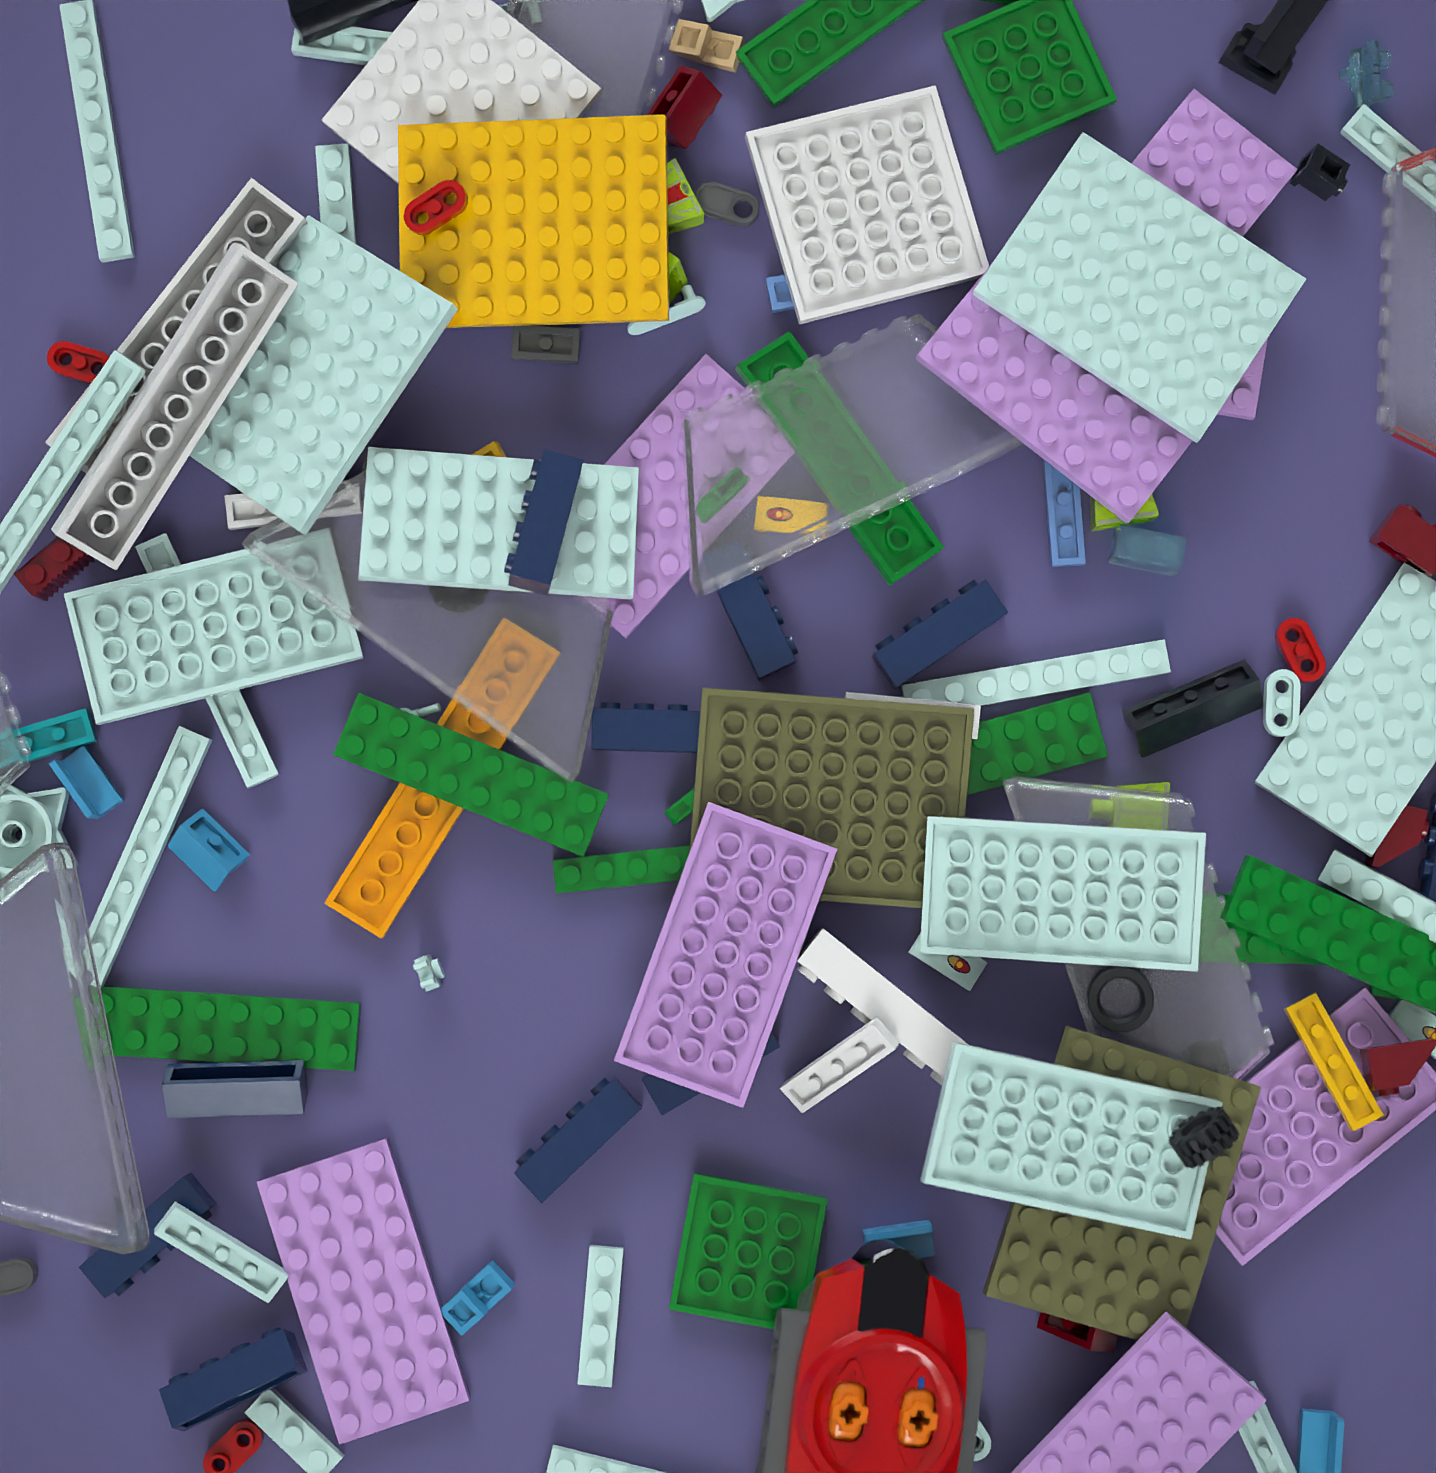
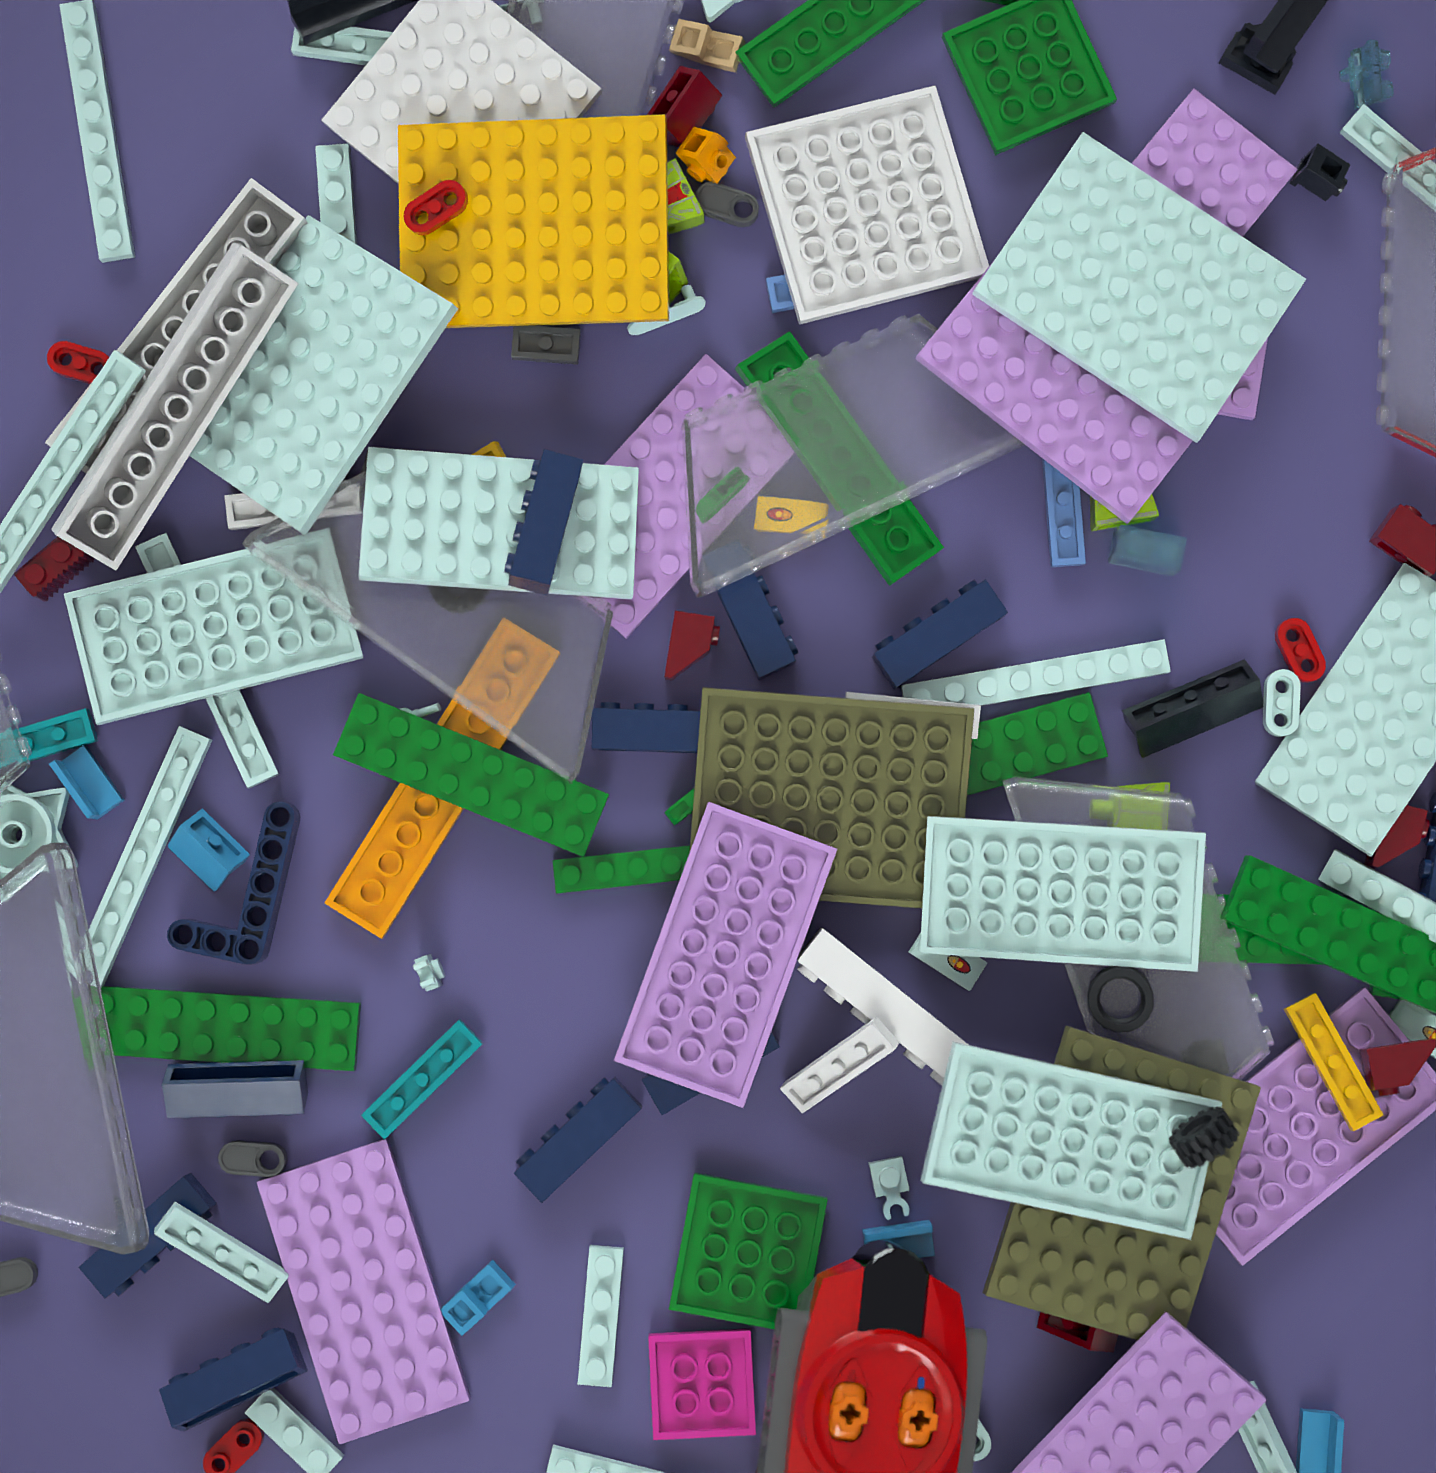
none -> dark blue beam [167,802,300,965]
none -> dark grey piece [218,1140,288,1177]
none -> teal plate [361,1019,483,1140]
none -> dark pink plate [648,1328,756,1440]
none -> dark red slope [664,610,720,681]
none -> light orange brick [676,127,736,184]
none -> light aqua plate [868,1156,909,1220]

